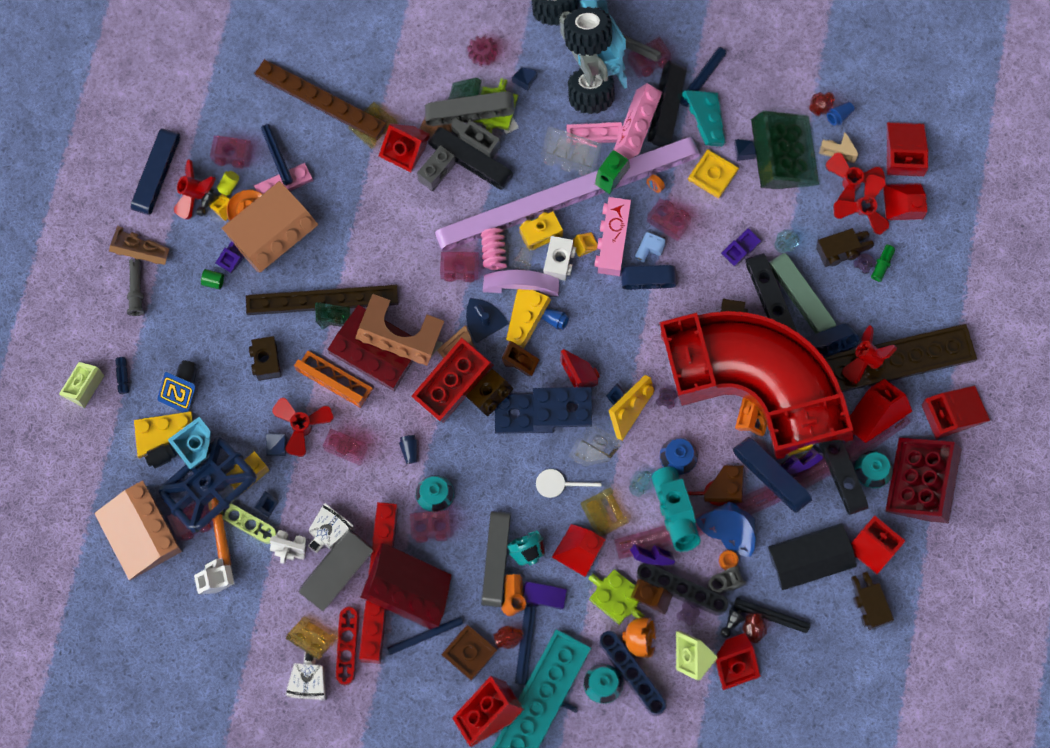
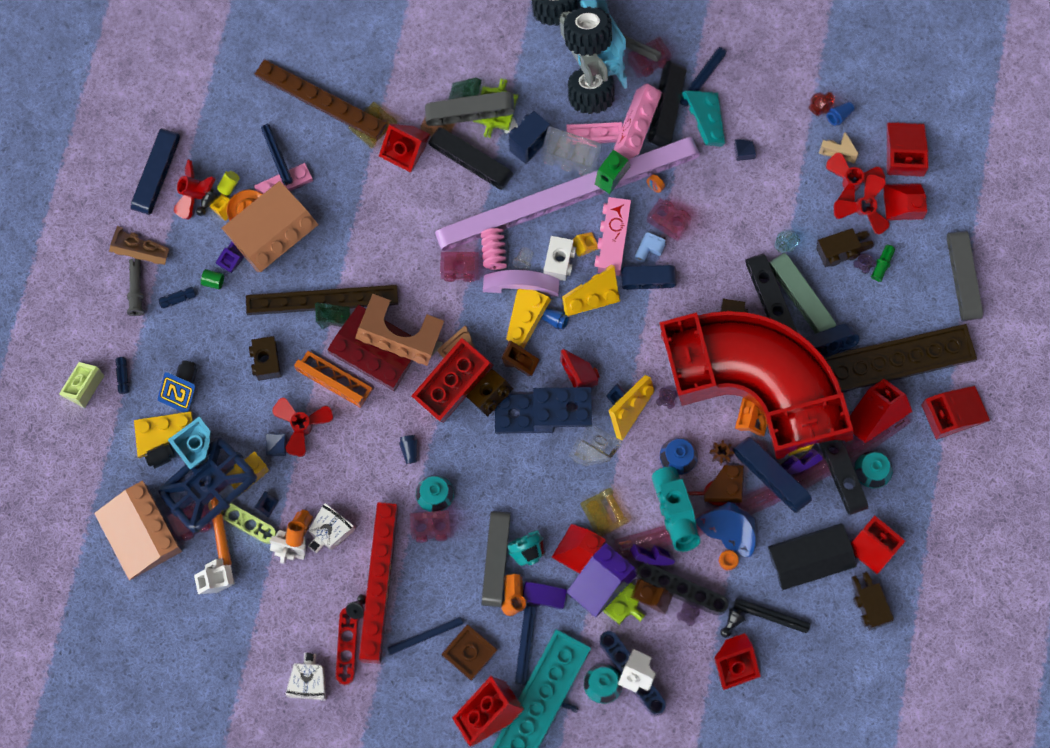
clear pink brick [210,135,253,169] -> none
clear yellow plate [286,616,338,660] -> none
dark grey brick [298,528,373,611] -> none
clear pink brick [322,428,368,466] -> none
dark red slope [360,542,452,629] -> none
dark grey brick [417,146,456,192] -> none
dark grey hinge [451,119,501,159] -> none
dark blue shield [466,298,509,343] -> none
clear pink gear [467,35,498,67] -> none
clear red rock [494,626,524,649] -> none
dark blue slope [512,67,537,91] -> none
yellow brick [519,211,563,252] -> none
white piece [536,469,602,498] -> none
orange cylinder [622,617,656,658] -> none
clear light blue rock [629,471,653,497] -> none
yellowish green slope [676,631,718,680] -> none
yellow tile [688,149,739,199] -> none
dark grey piece [707,565,747,594] -> none
dark purple slope [721,228,762,267] -> none
clear red rock [742,614,767,644] -> none
clear green slope [751,110,819,189] -> none
red piece [842,325,897,383] -> none
dark red slope [885,438,962,523] -> none
none -> dark blue axle [158,287,196,308]
none -> orange piece [286,509,313,547]
none -> black piece [346,594,366,619]
none -> dark blue brick [509,111,550,164]
none -> yellow wing [562,264,620,316]
none -> dark purple slope [567,543,636,618]
none -> white brick [618,649,656,692]
none -> reddish brown gear [709,440,734,466]
none -> dark grey beam [947,231,983,321]

